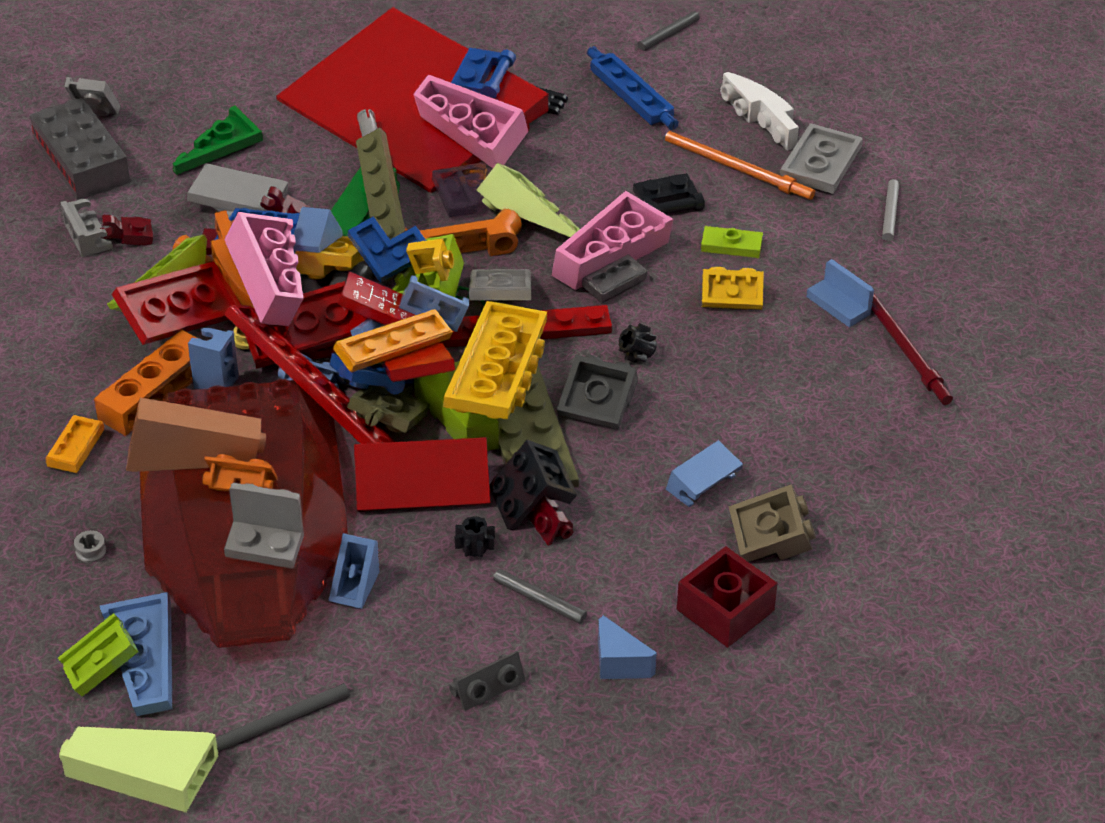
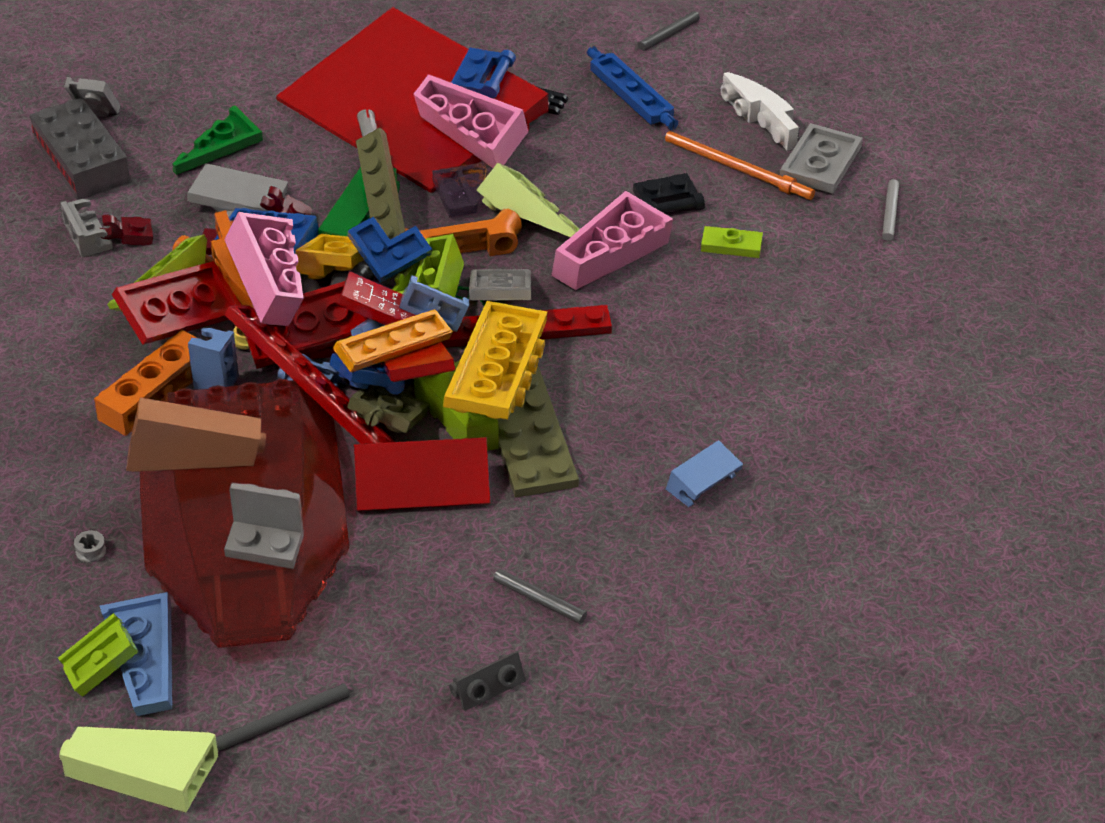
light orange plate [45,415,104,473] -> none
orange hinge [203,454,278,492] -> none
medium blue slope [293,207,343,253] -> none
medium blue slope [329,533,379,609] -> none
yellow bracket [406,238,454,281] -> none
black gear [454,516,495,557] -> none
black bracket [489,440,577,530] -> none
dark red hinge [527,496,573,546] -> none
dark grey plate [557,355,638,430] -> none
flat silver plate [582,254,648,303] -> none
medium blue slope [598,615,657,679] -> none
black gear [619,323,657,363] -> none
dark red brick [676,546,778,648] -> none
yellow bracket [701,266,764,310] -> none
dark tan plate [729,484,816,562] -> none
medium blue panel [806,259,874,327] -> none
dark red bar [865,282,953,405] -> none

